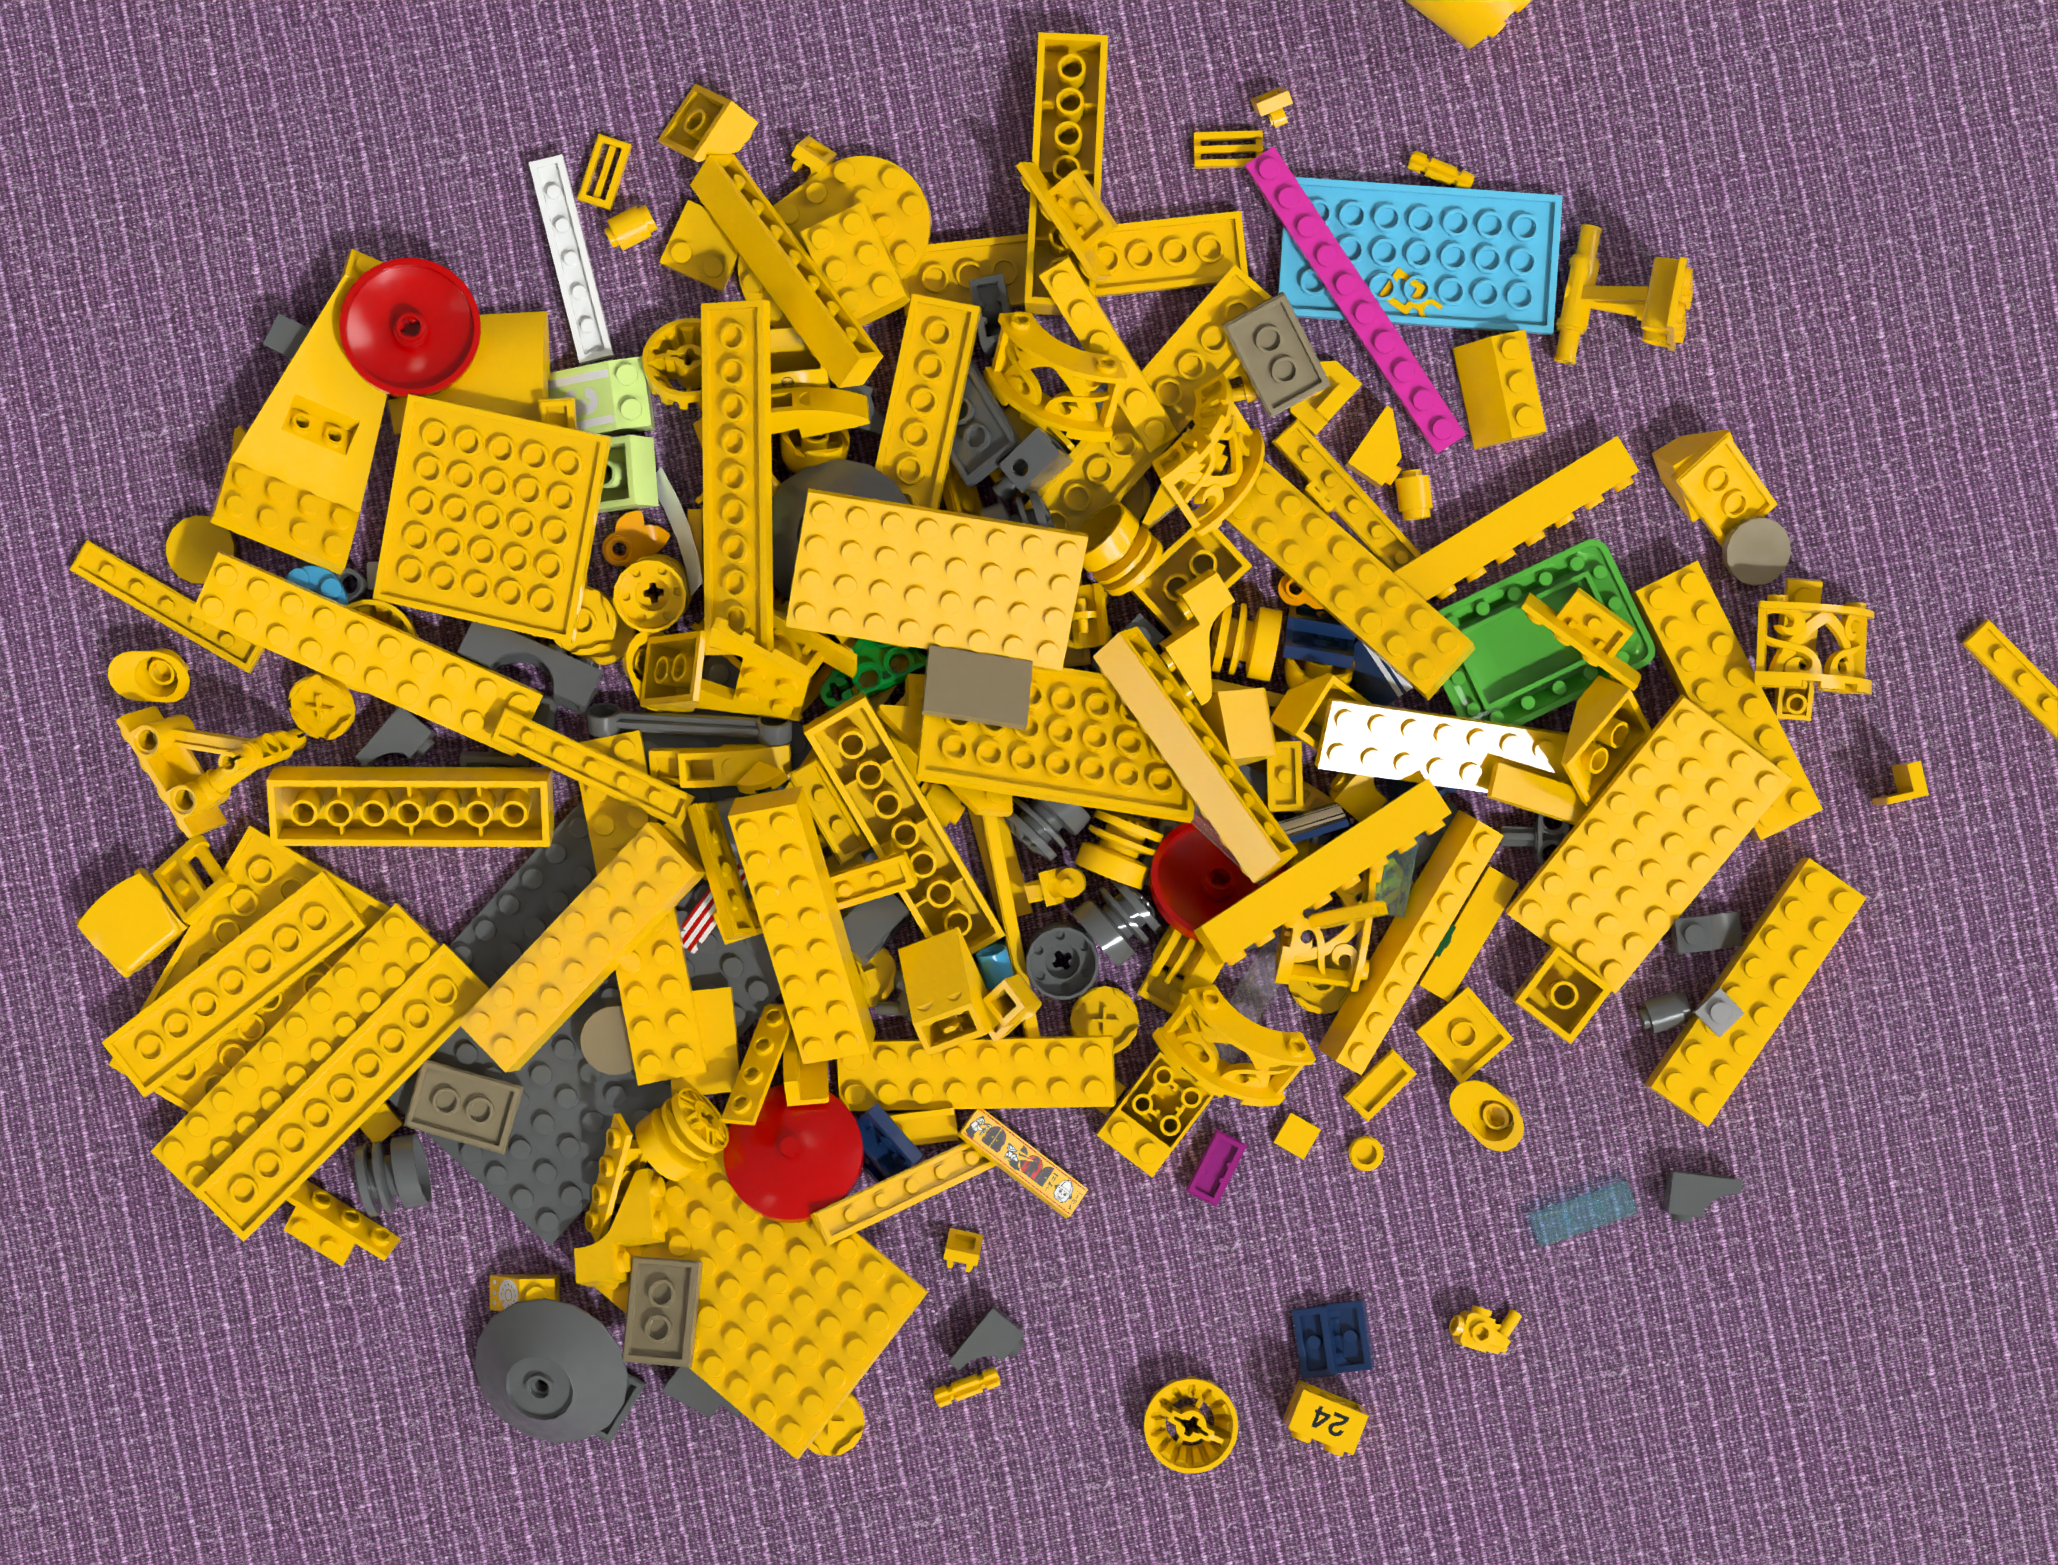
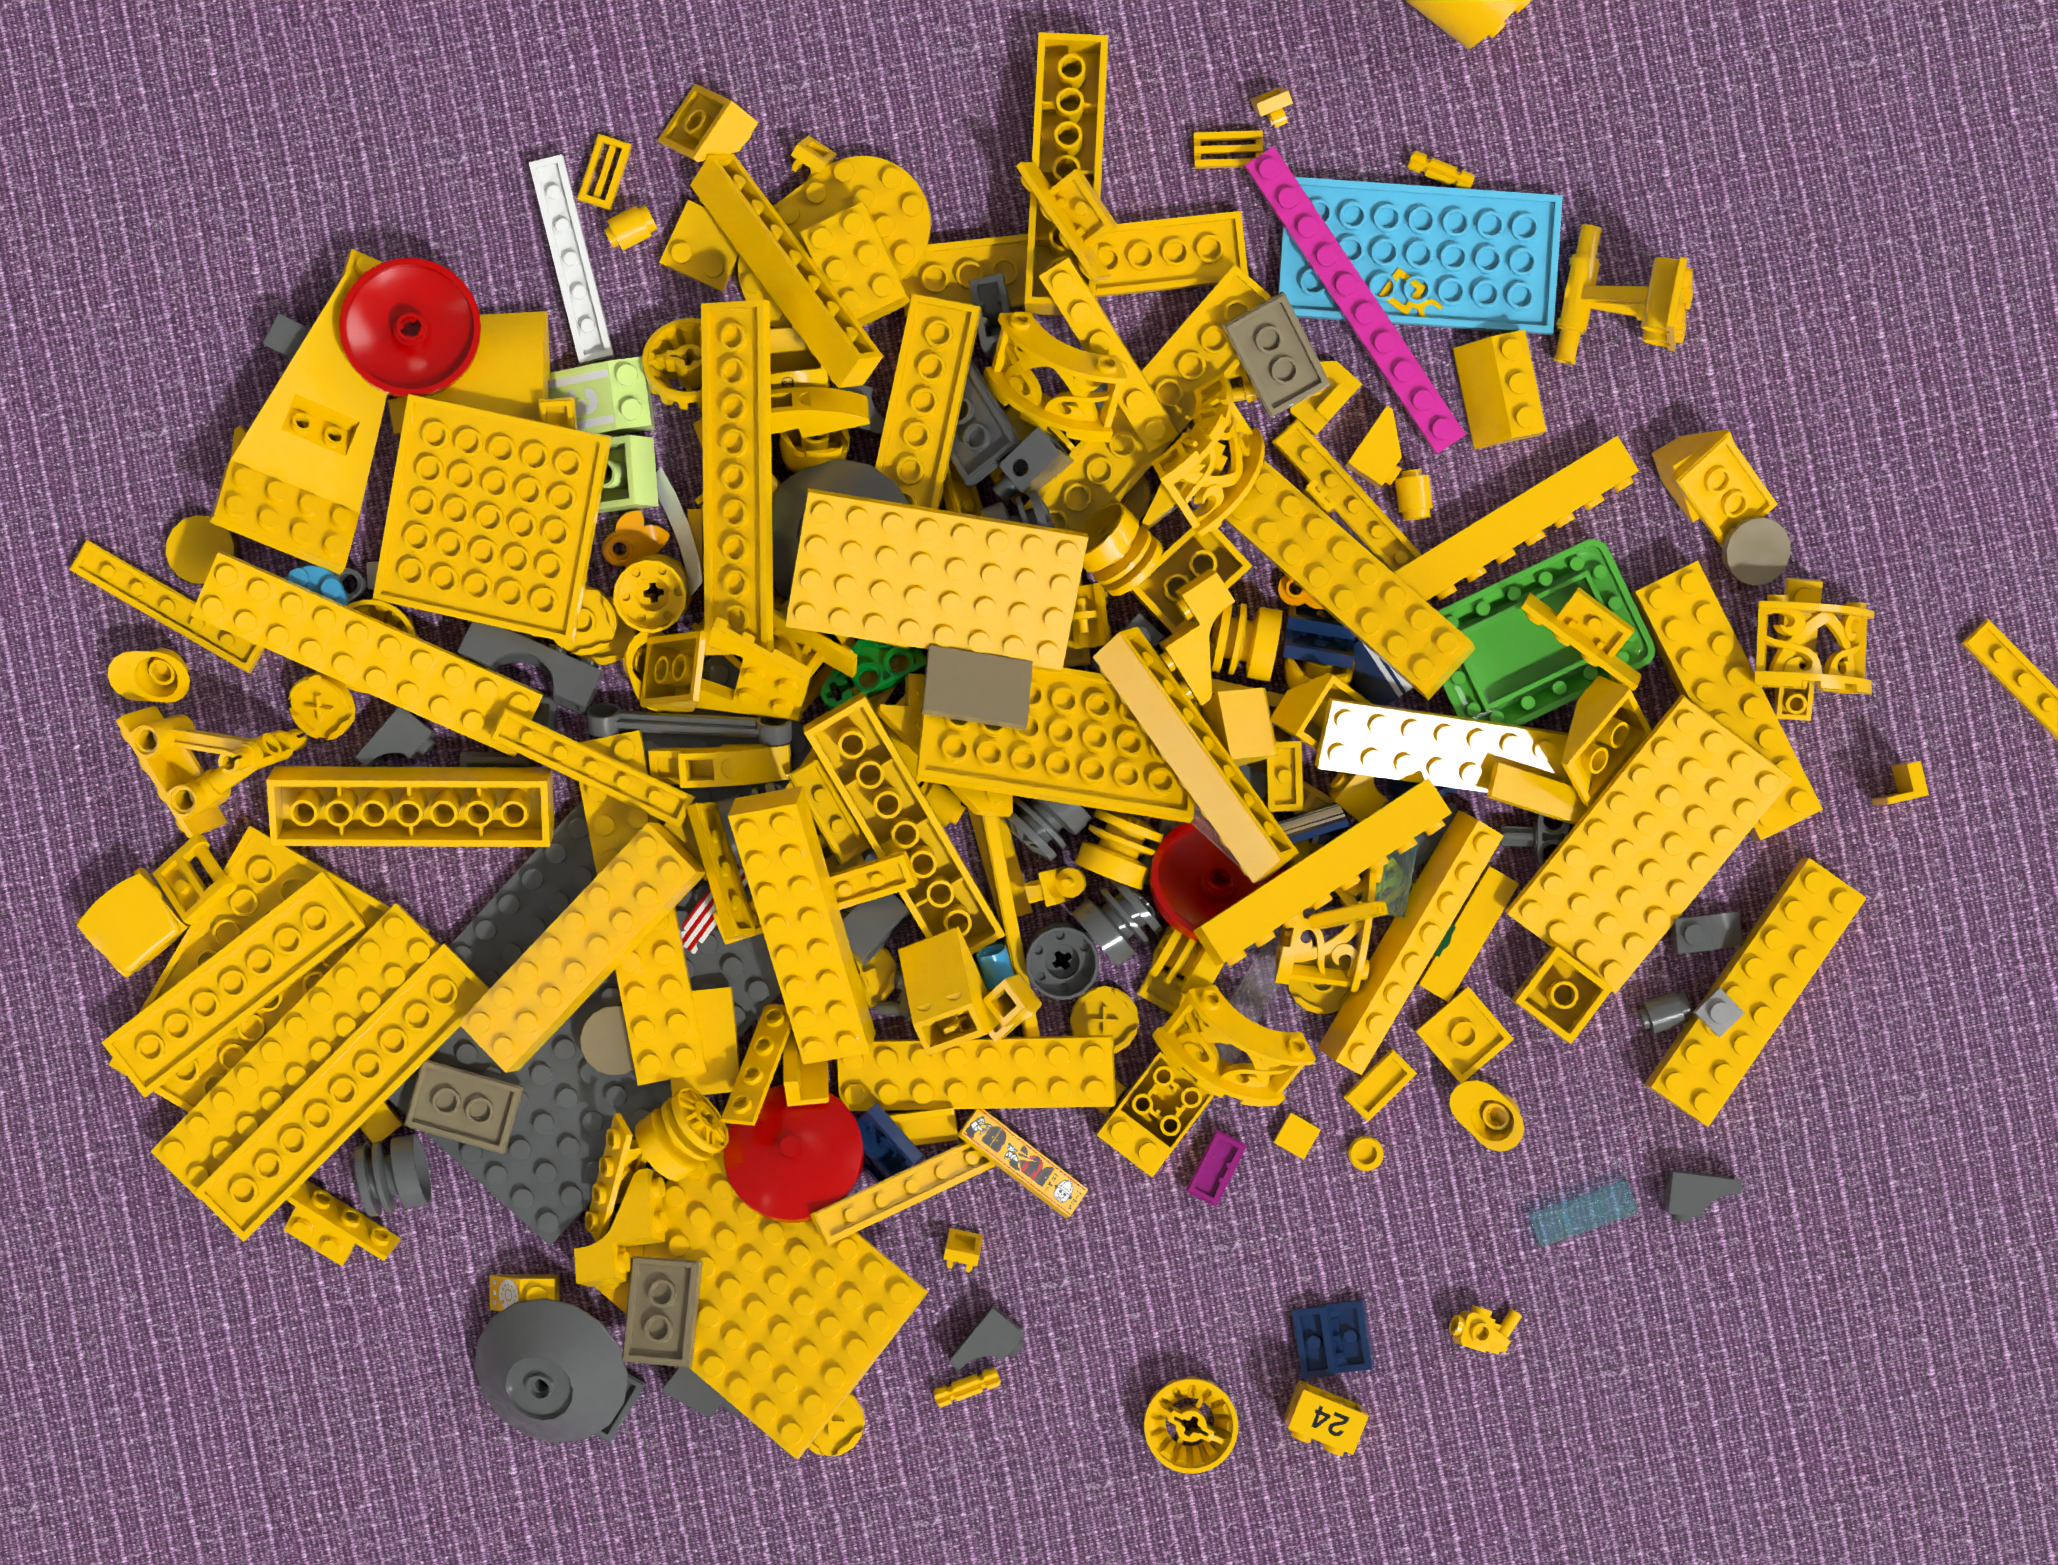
yellow tile [736,761,787,794] -> none

